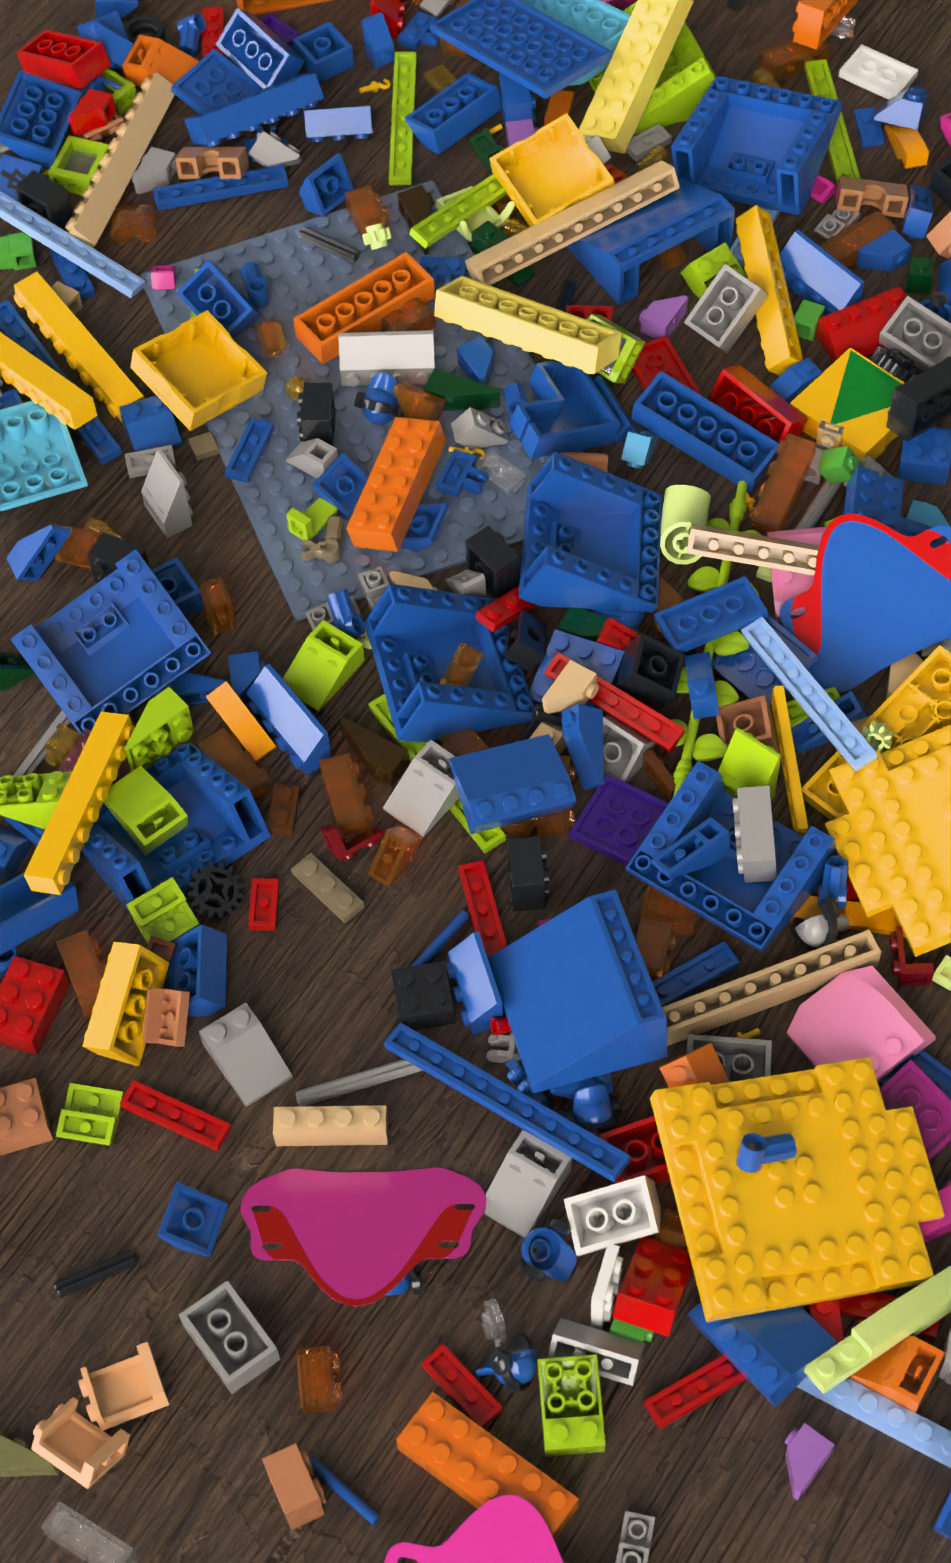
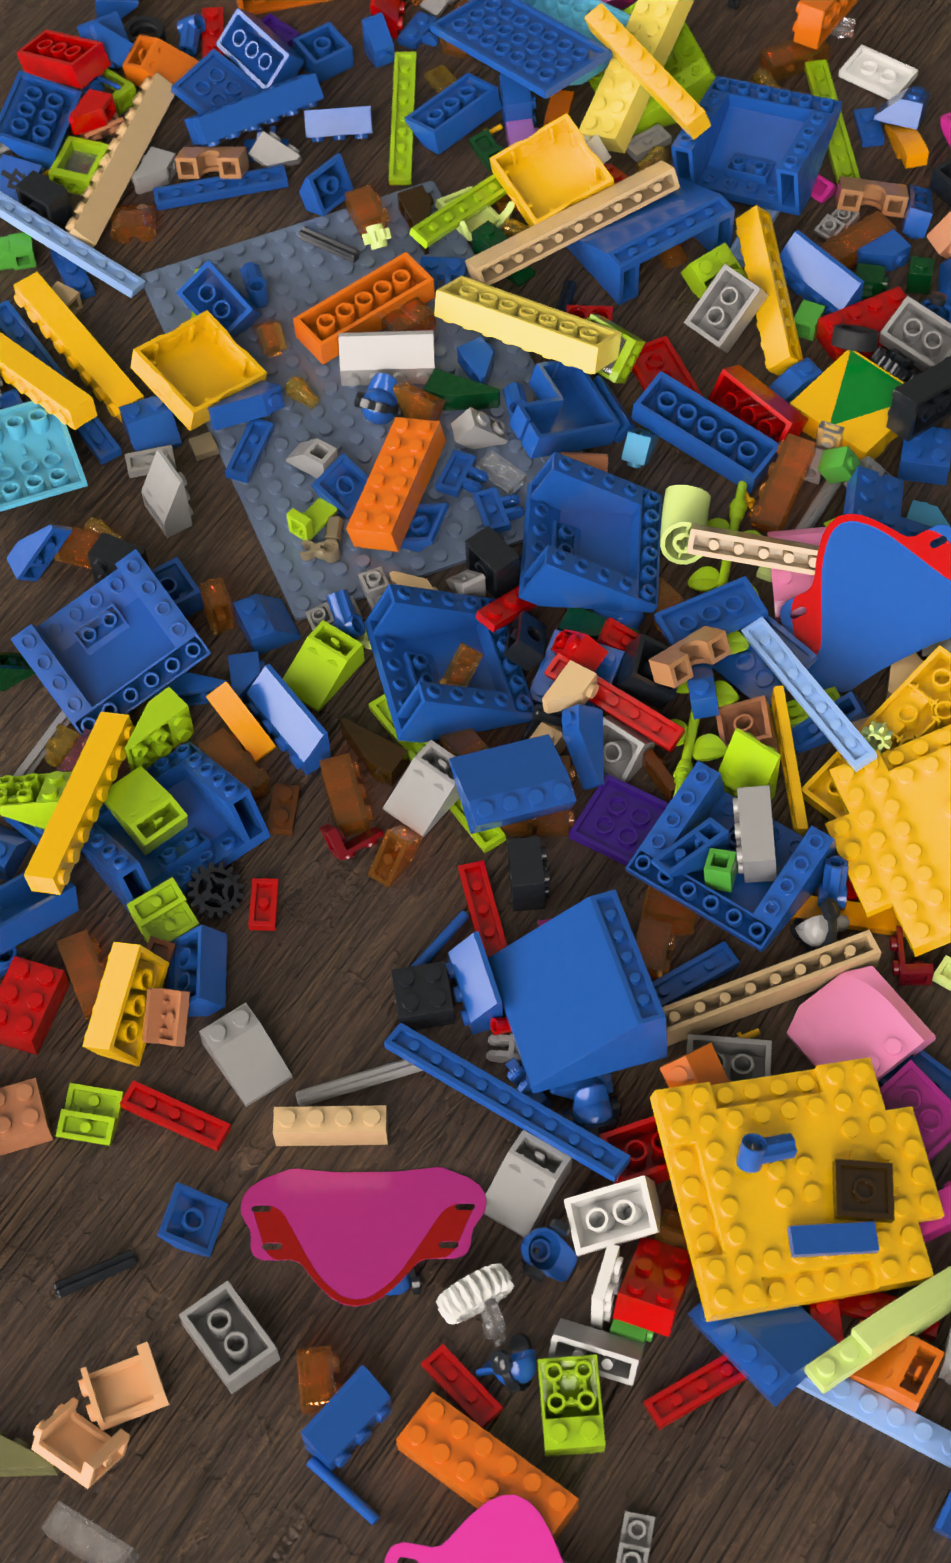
slope [151,265,176,290] -> none
nougat brick [262,1443,327,1530] -> none
dark tan plate [291,853,365,923] -> none
black brick [297,383,336,447] -> none
yellow hand [359,79,391,93] -> none
yellow hand [448,446,485,460] -> none
medium lavender slope [639,295,688,339] -> none
medium lavender slope [785,1423,835,1501] -> none
none -> blue slope [208,380,285,430]
none -> blue slope [233,594,301,655]
none -> blue slope [301,1365,392,1472]
none -> white gear [436,1263,514,1324]
none -> blue hinge [473,487,525,533]
none -> red slope [550,629,608,672]
none -> yellow brick [584,3,712,140]
none -> medium nougat arch [649,626,731,688]
none -> bright green brick [704,848,738,893]
none -> blue tile [787,1222,879,1258]
none -> black tyre [831,324,879,352]
none -> dark brown plate [832,1159,895,1223]
none -> dark green brick [856,263,889,301]

